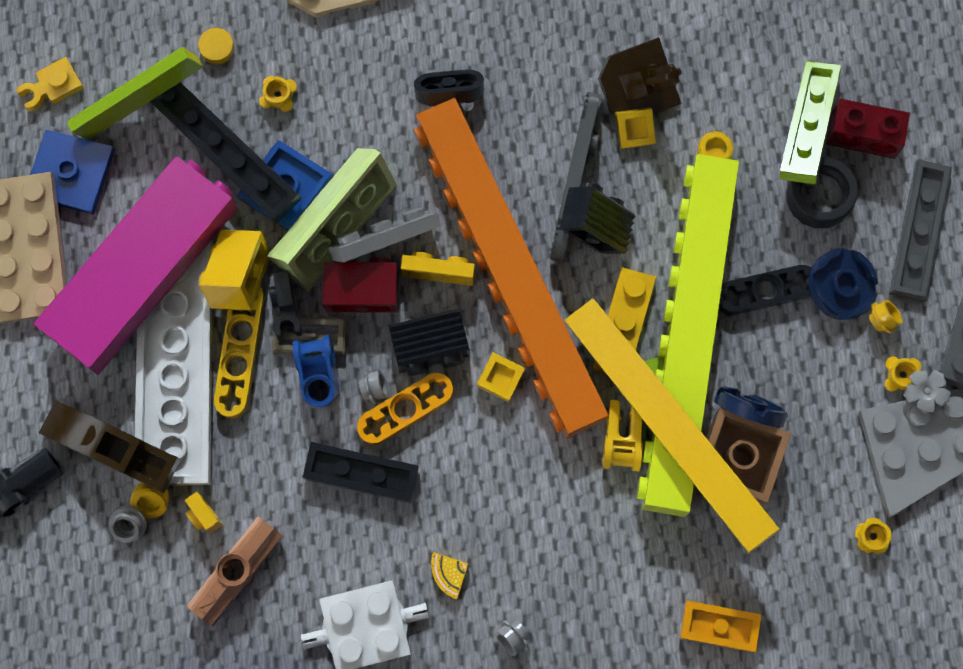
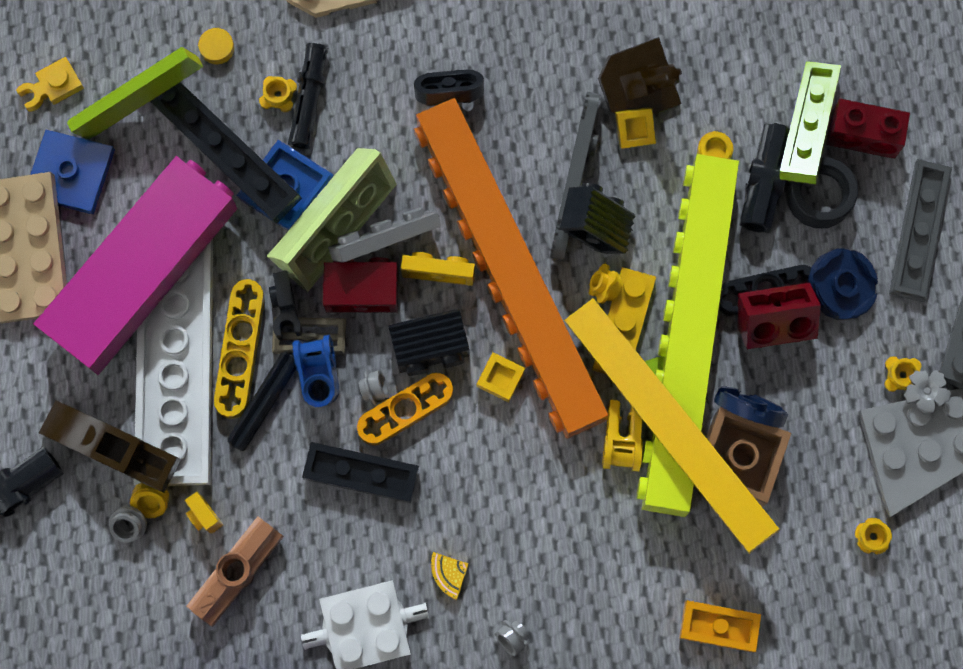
yellow brick [199,230,270,311] -> none
yellow plate [869,300,903,334] -> none
none -> black axle [227,352,296,451]
none -> black pin [288,43,328,149]
none -> yellow plate [588,264,622,304]
none -> dark red brick [737,283,821,350]
none -> black piece [739,123,790,233]

